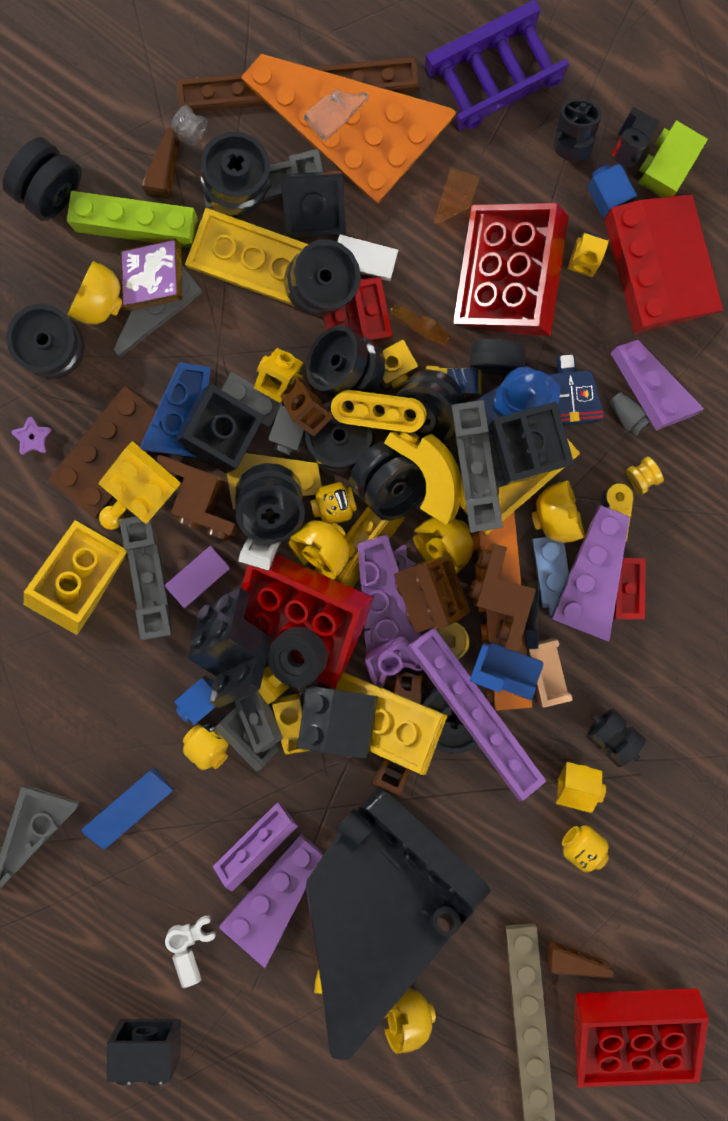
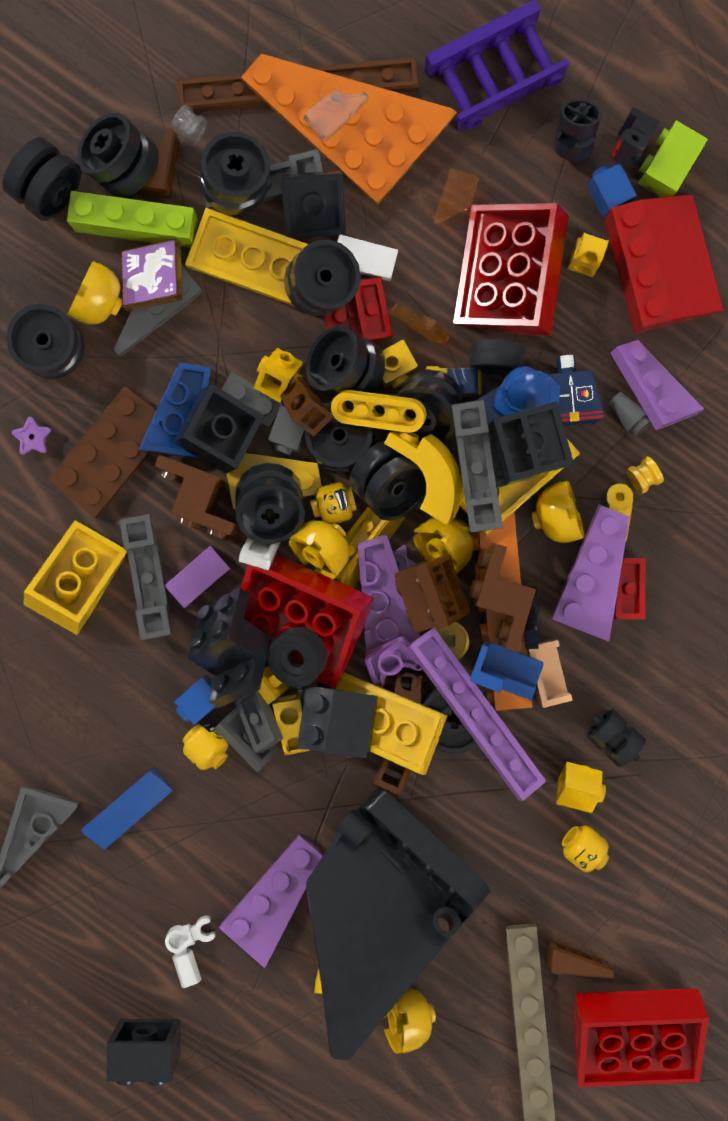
yellow plate [98,441,181,530] -> none
medium lavender plate [213,802,298,891] -> none
light blue hinge [531,537,569,619] -> none
none -> black wheel [77,113,158,197]

